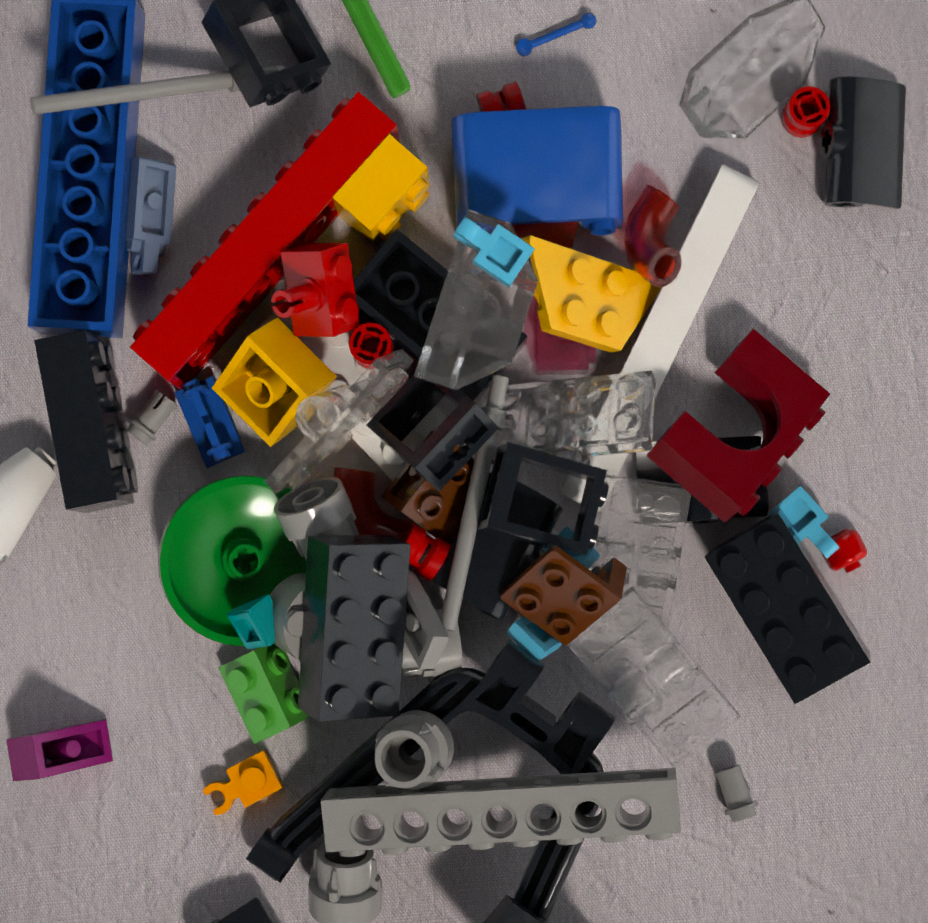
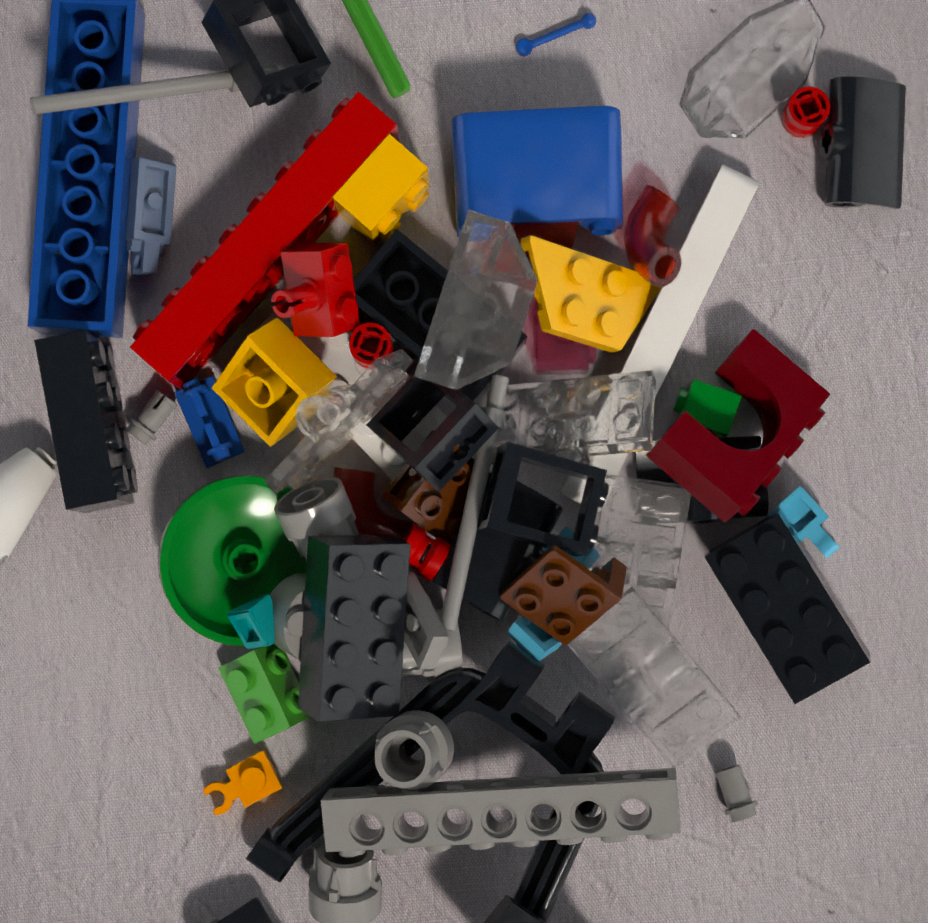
magenta slope [6,719,113,781] -> none
medium azure plate [453,217,535,288] -> none
red wheel [476,81,527,112] -> none
red piece [821,528,867,573] -> none
none -> green brick [672,379,742,438]

